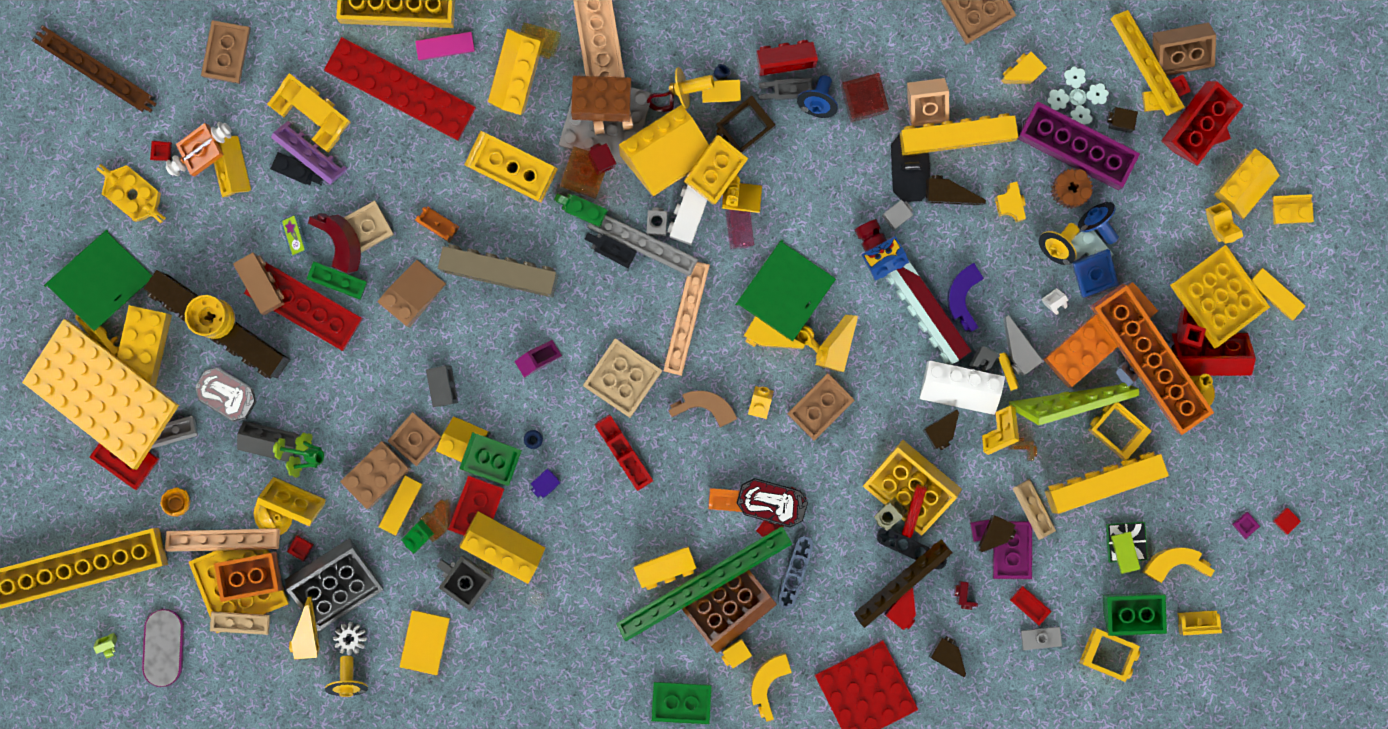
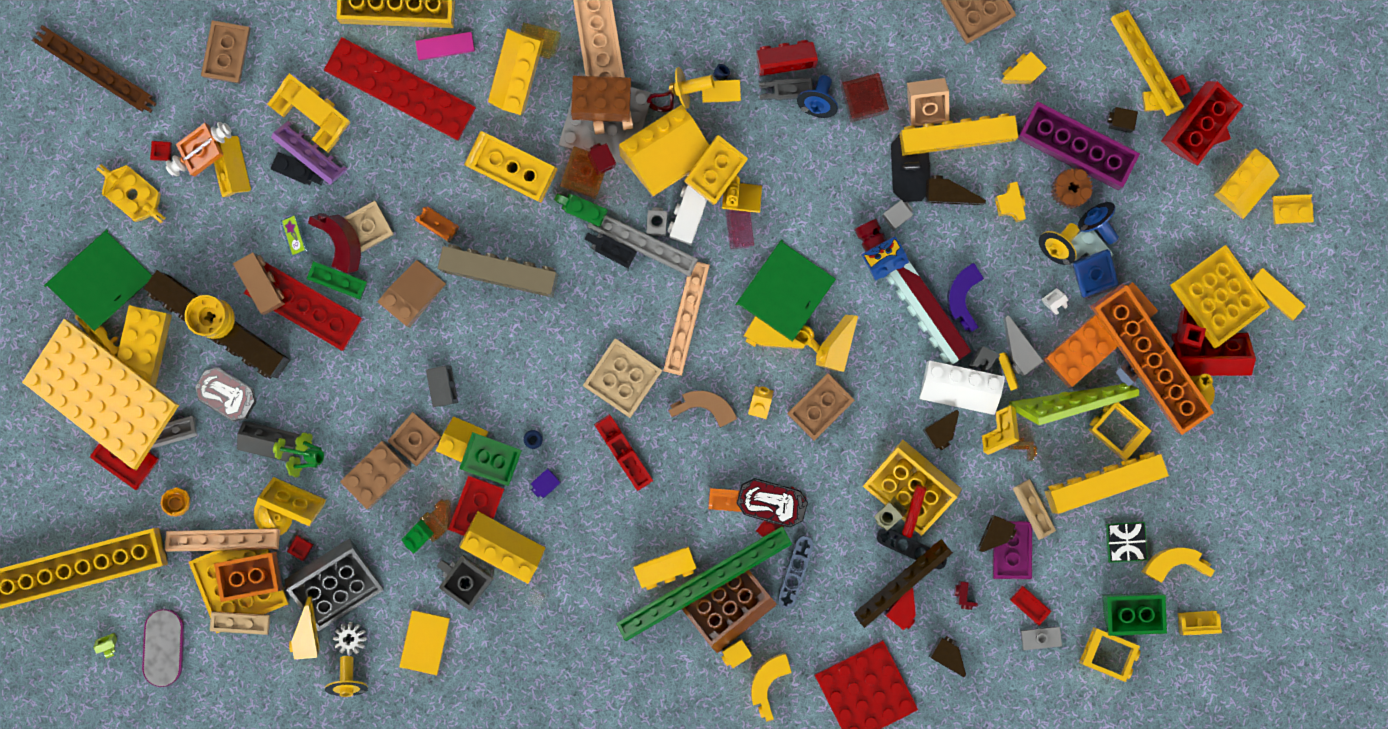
yellow tile [379,475,423,536] -> none
magenta slope [514,340,562,378] -> none
green plate [651,682,712,724] -> none
dark brown window [716,96,776,154] -> none
magenta tile [970,519,989,542] -> none
light aqua plant [1047,67,1109,125] -> none
lime tile [1111,531,1140,574] -> none
medium nougat slope [1153,22,1216,76] -> none
yellow brick [1205,202,1243,244] -> none
magenta tile [1232,512,1260,539] -> none
red tile [1273,508,1301,535] -> none

